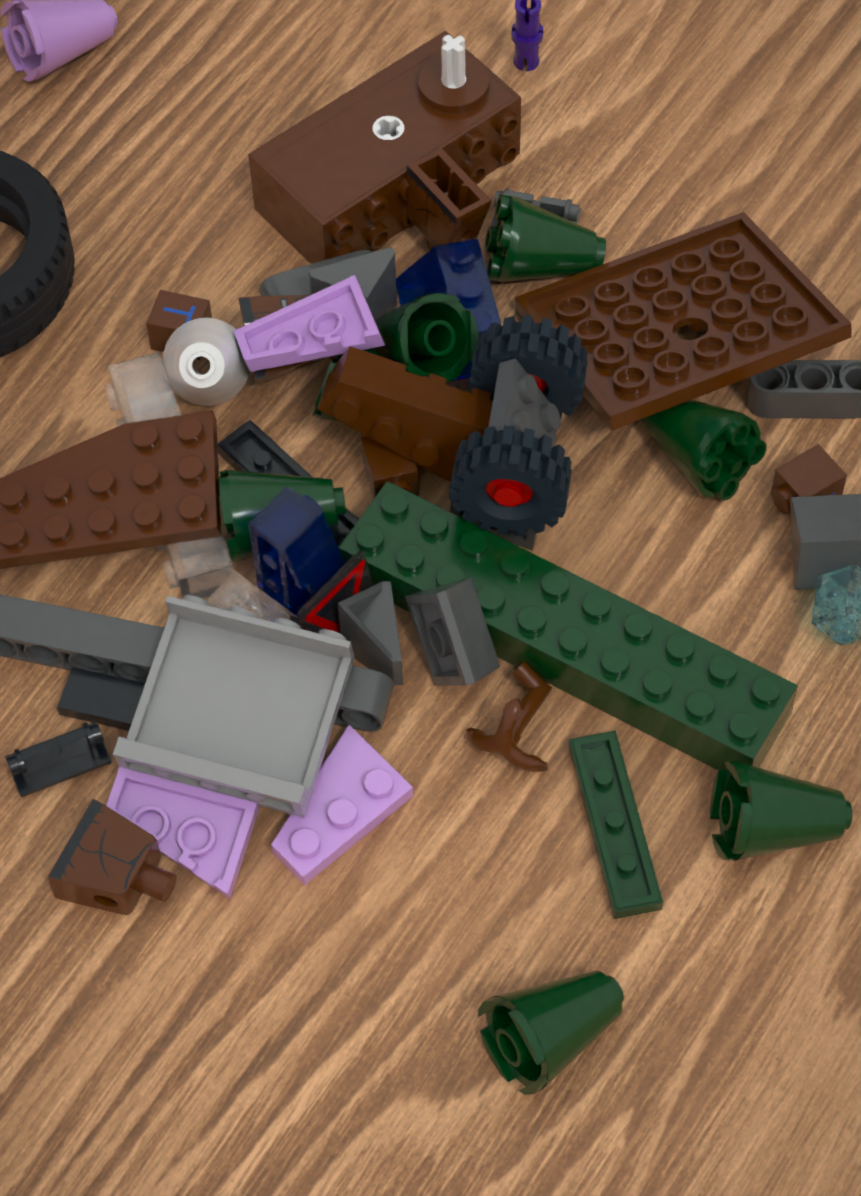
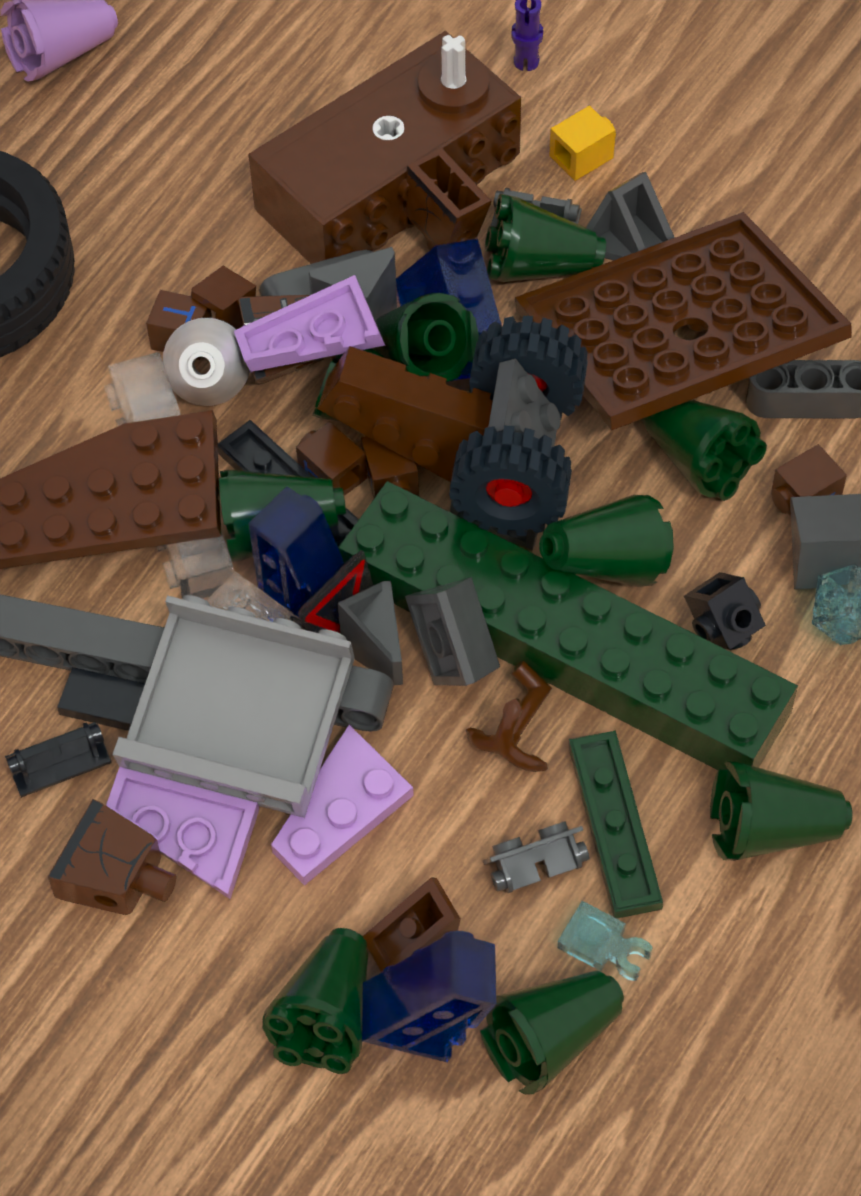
none -> reddish brown panel [191,265,256,330]
none -> dark green cone [262,928,368,1074]
none -> reddish brown brick [296,421,367,496]
none -> clear blue wedge [362,931,496,1062]
none -> reddish brown slope [363,877,461,979]
none -> dark grey hinge [483,821,590,893]
none -> dark green cone [539,495,674,587]
none -> yellow brick [549,105,616,181]
none -> clear light blue plate [557,901,653,981]
none -> dark grey slope [586,172,675,260]
none -> black brick [684,572,766,650]

